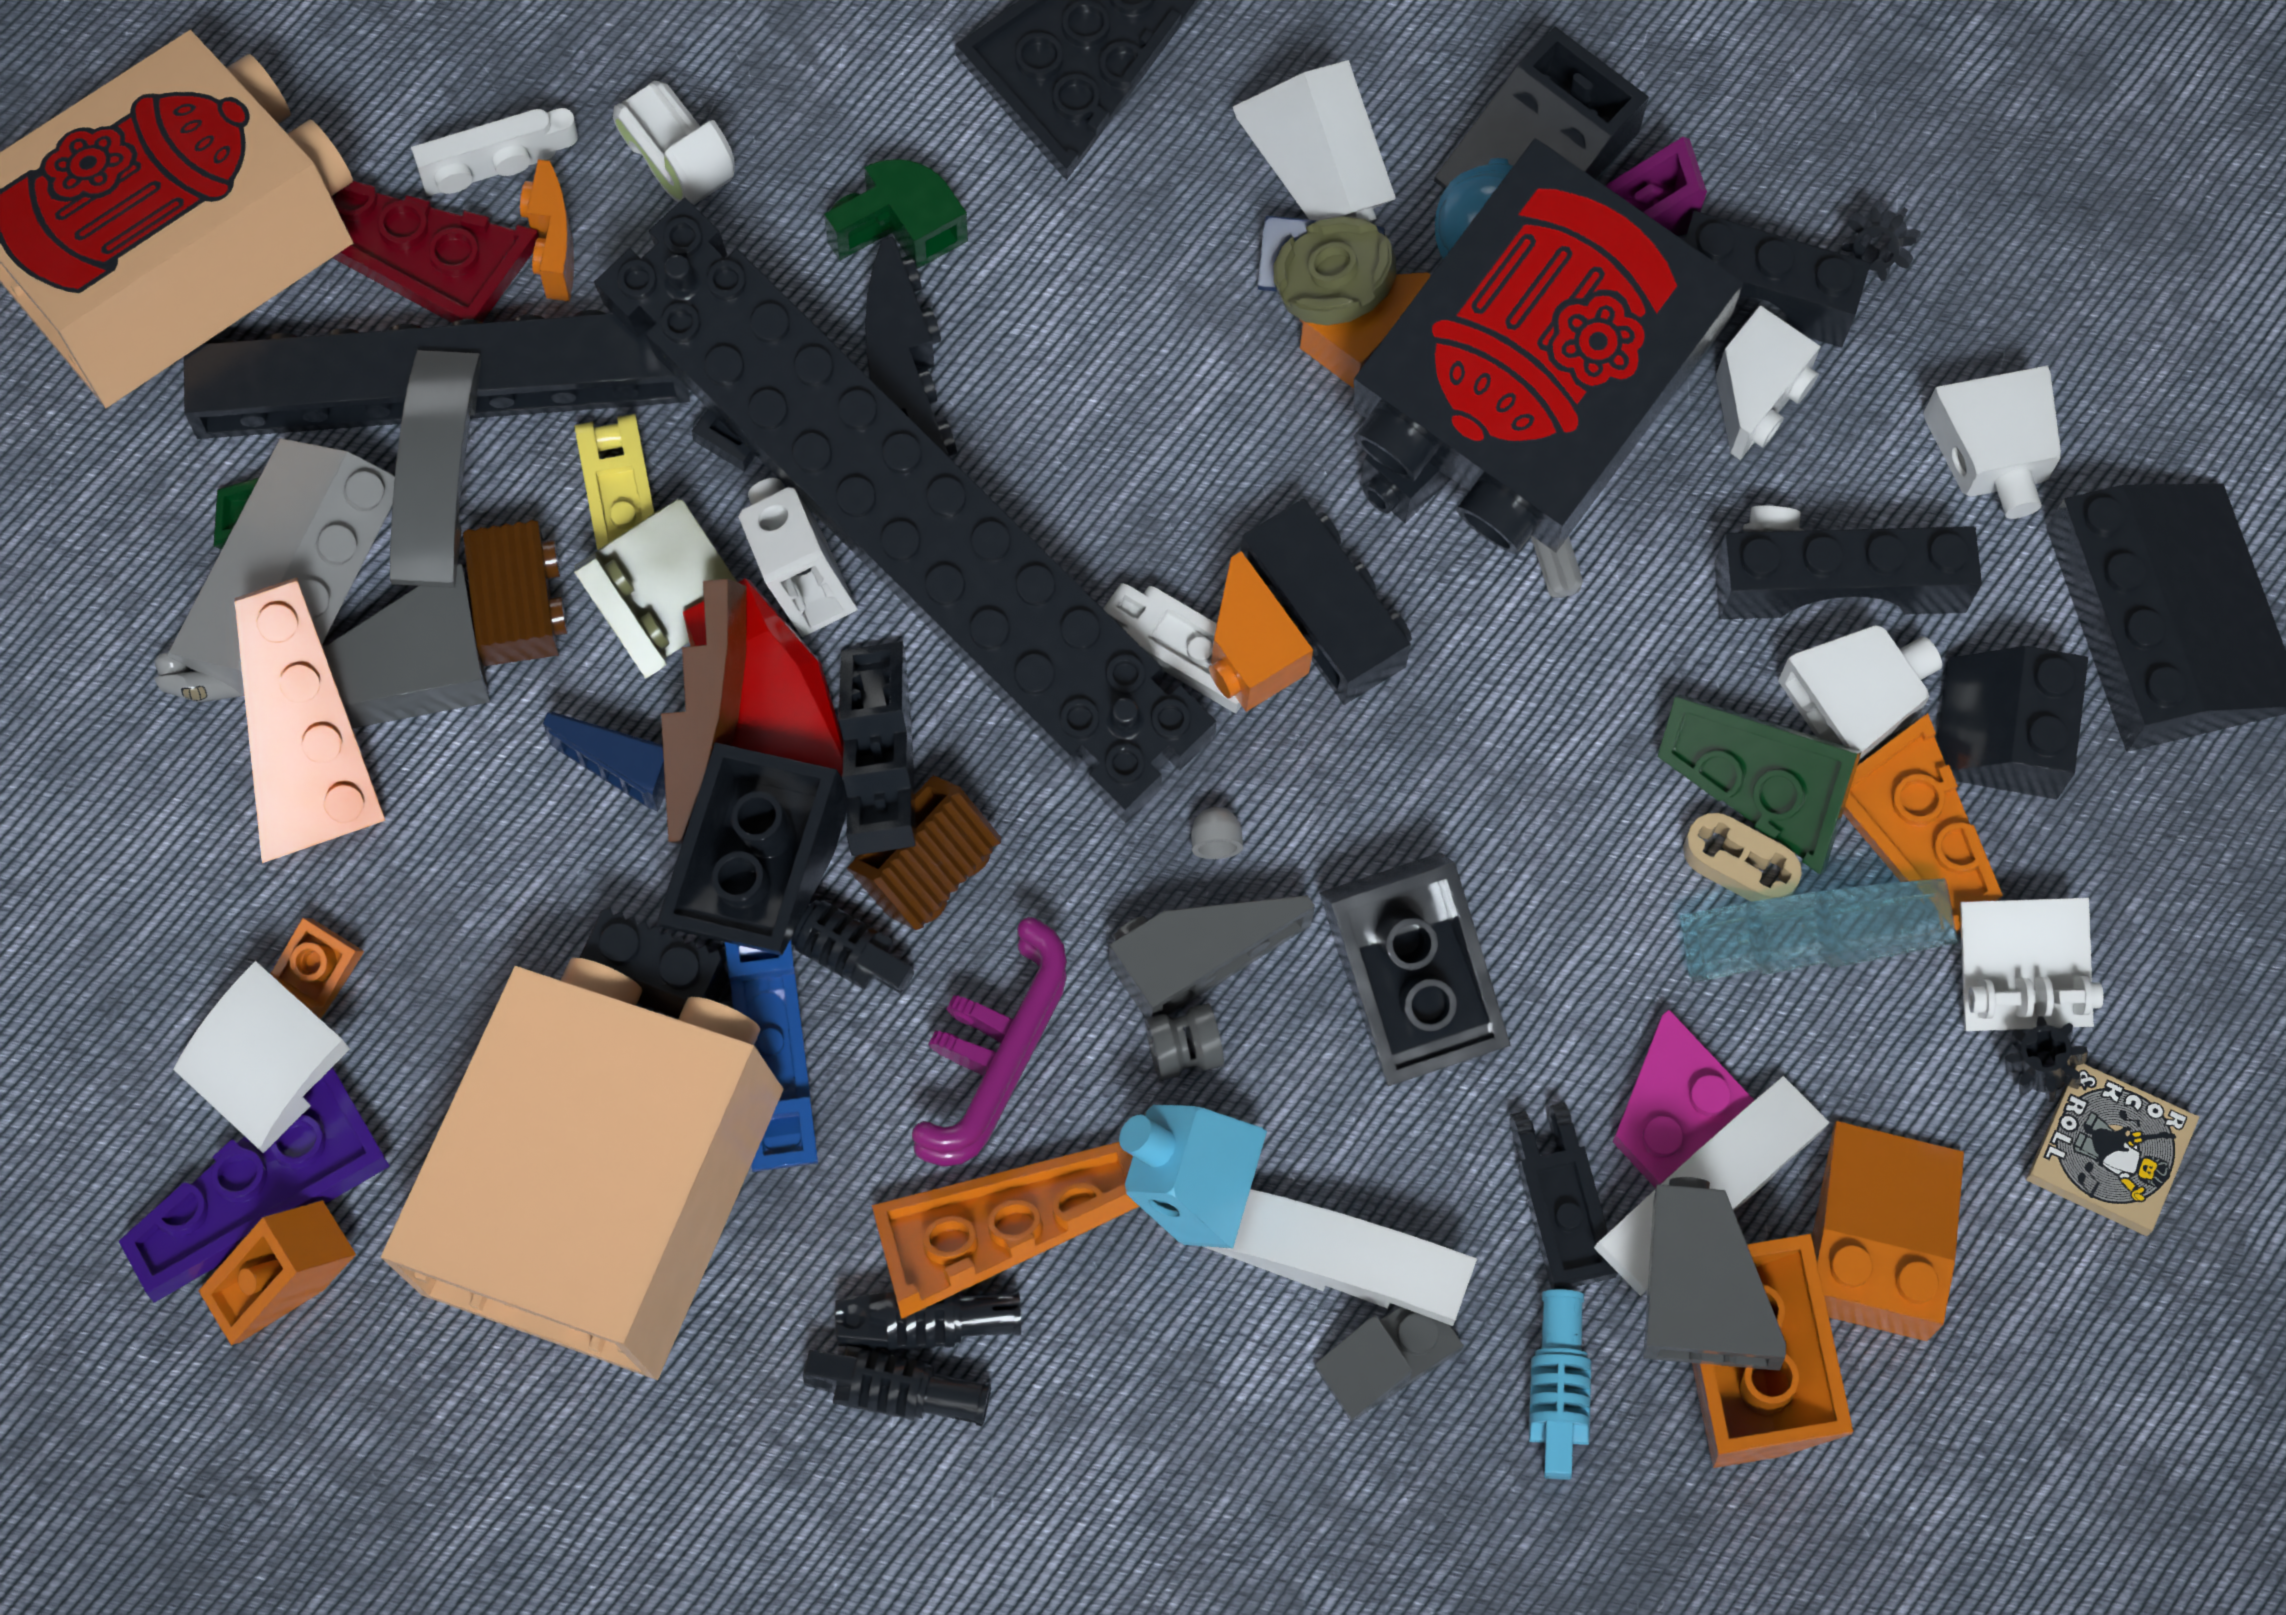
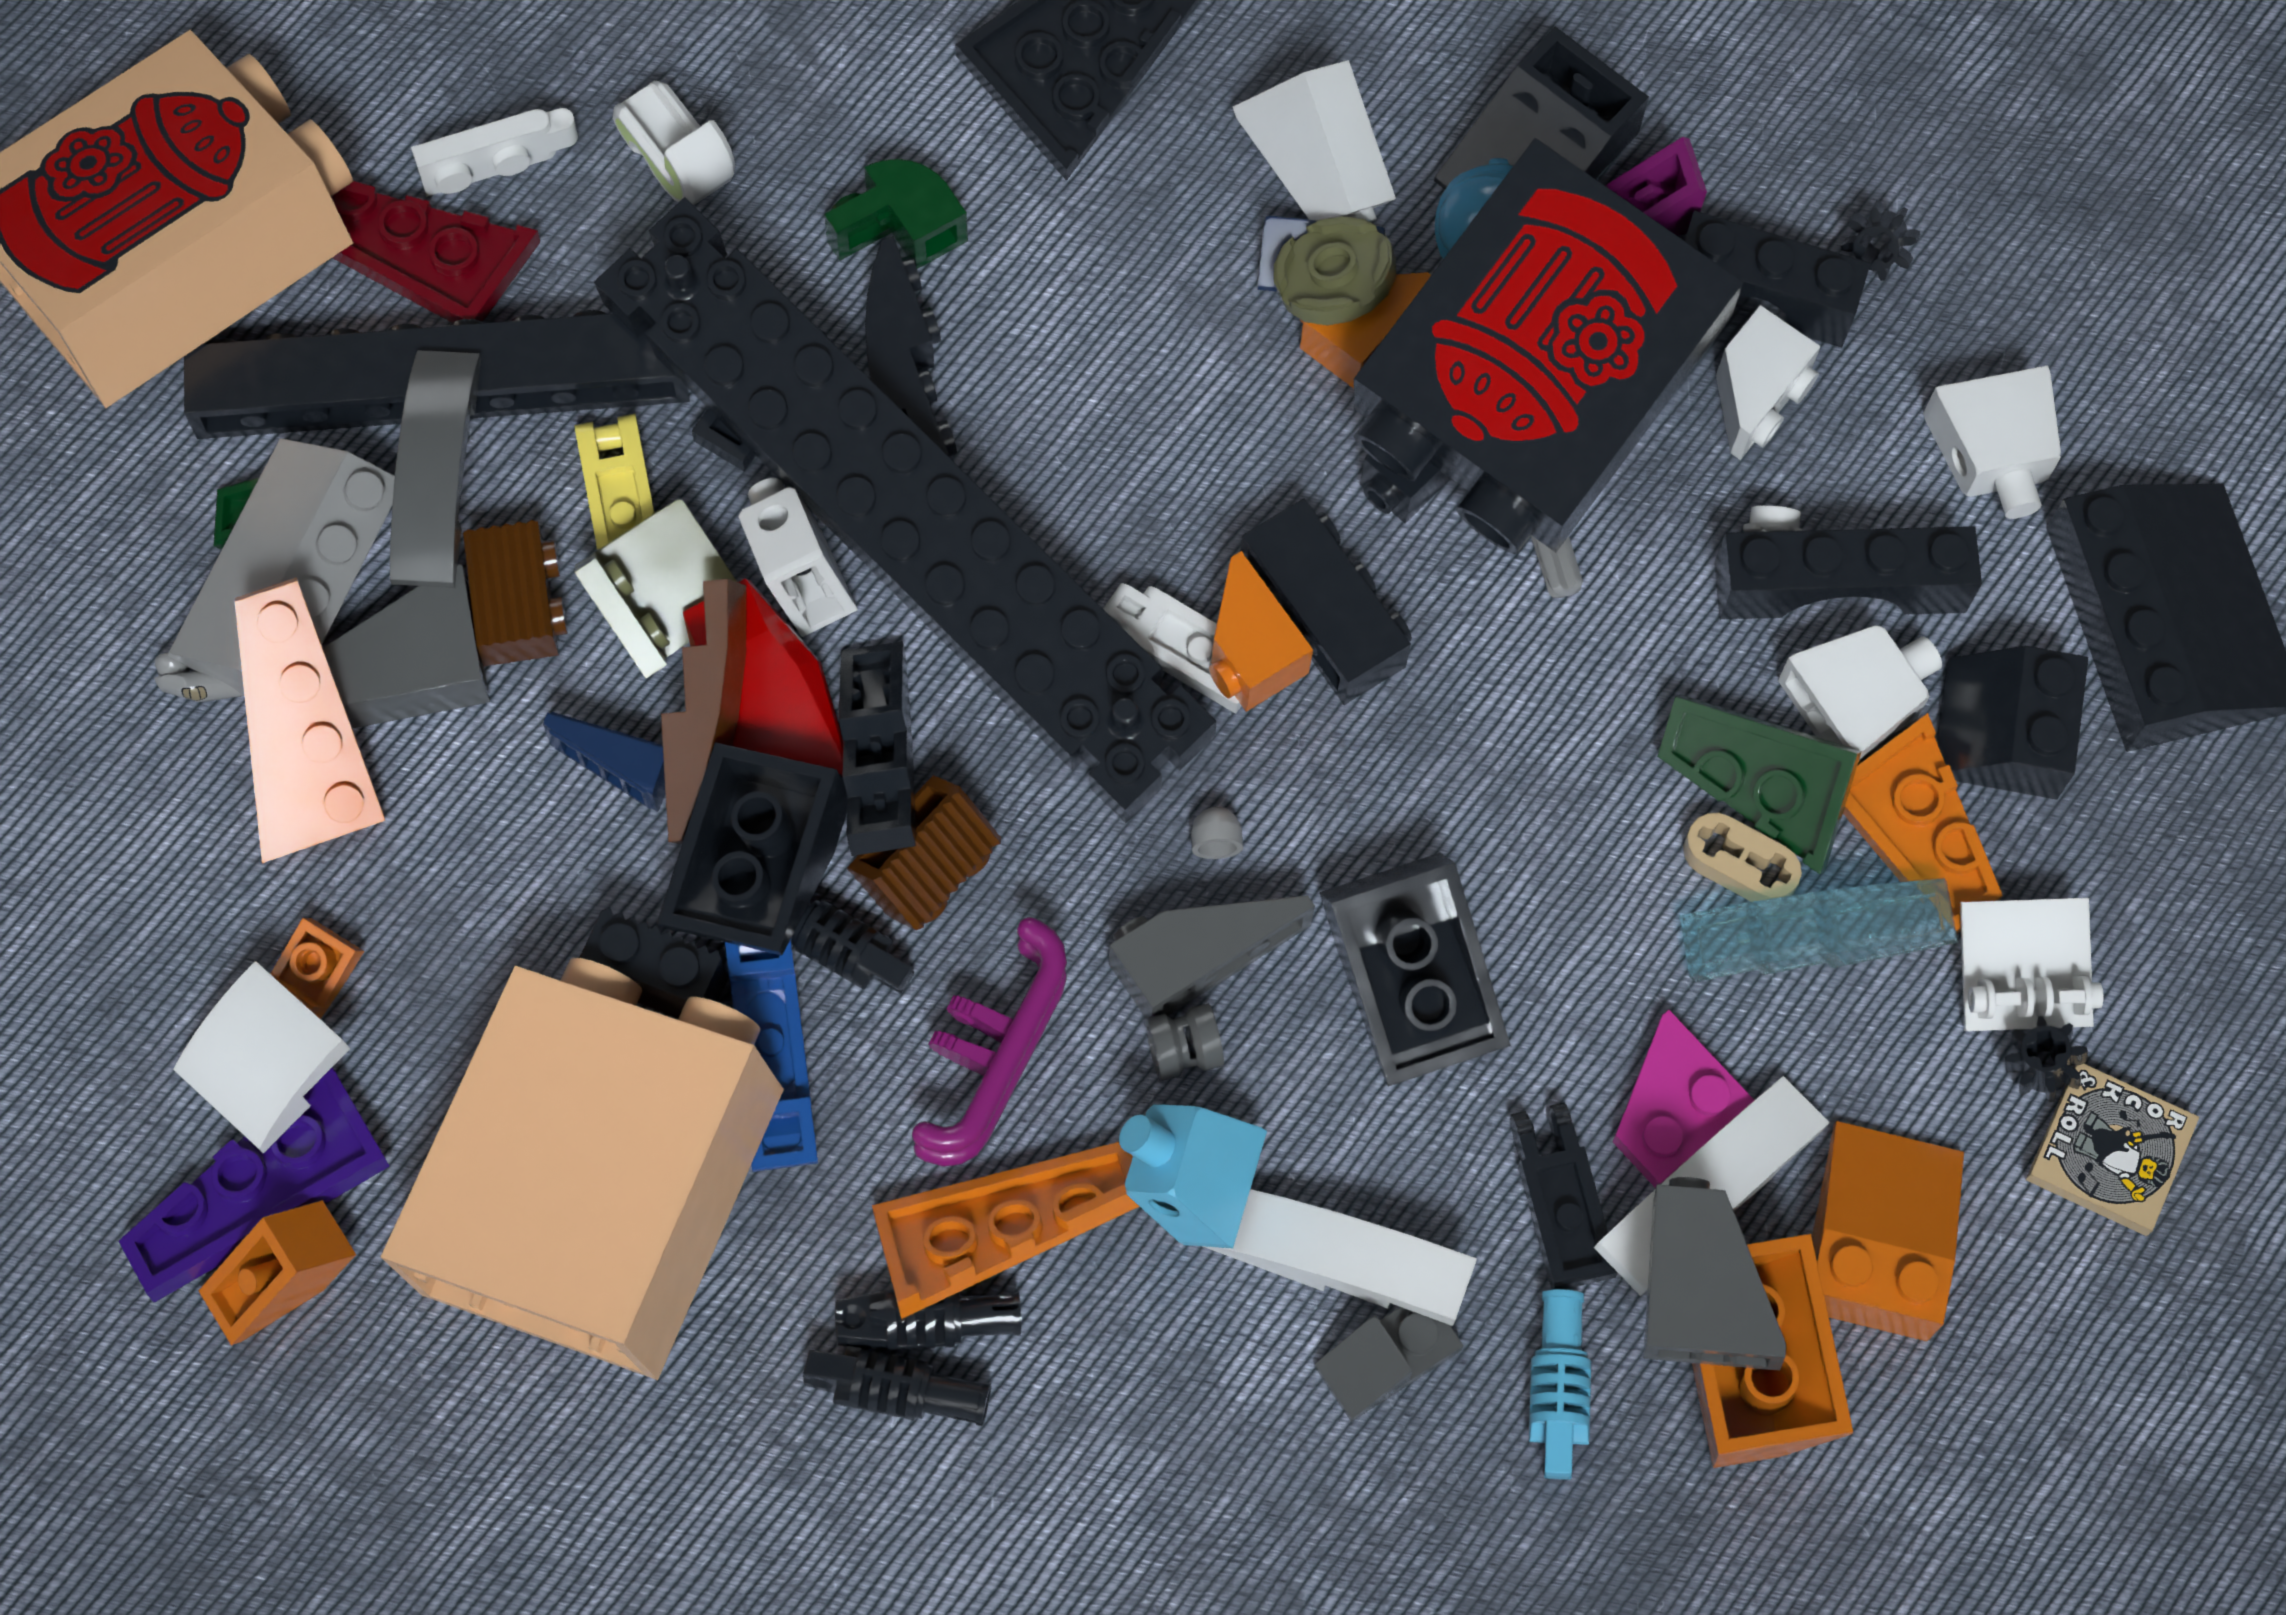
orange slope [520,159,574,302] -> none

